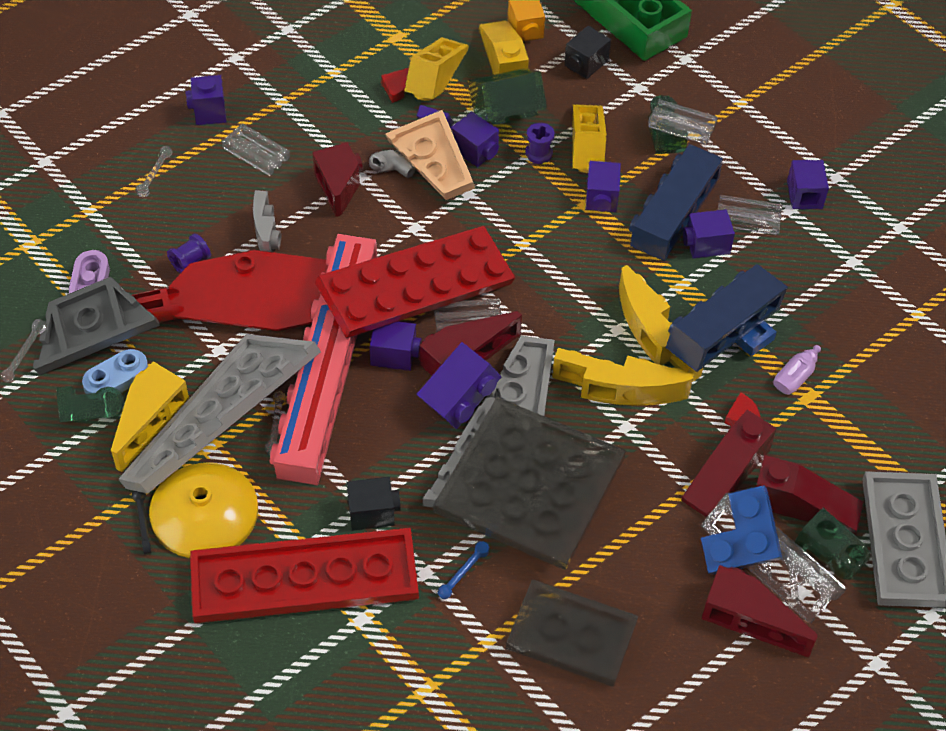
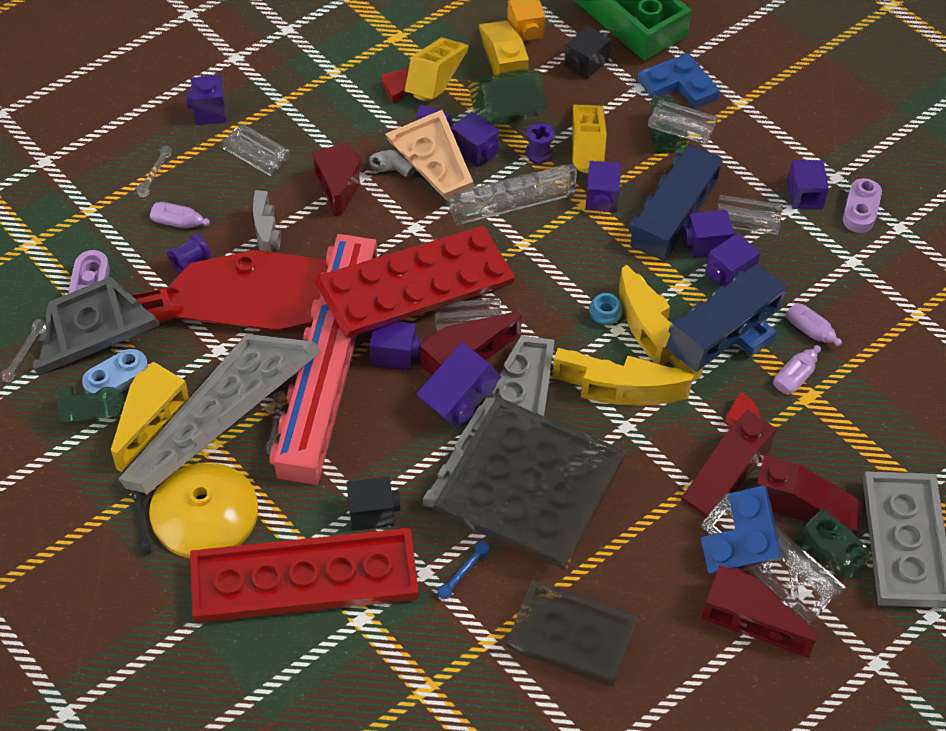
none -> lavender piece [150,202,210,229]
none -> clear fence [446,163,577,225]
none -> dark azure plate [589,293,622,325]
none -> blue plate [637,53,721,109]
none -> dark purple brick [705,233,760,287]
none -> lavender piece [785,303,842,346]
none -> lavender plate [843,178,882,233]

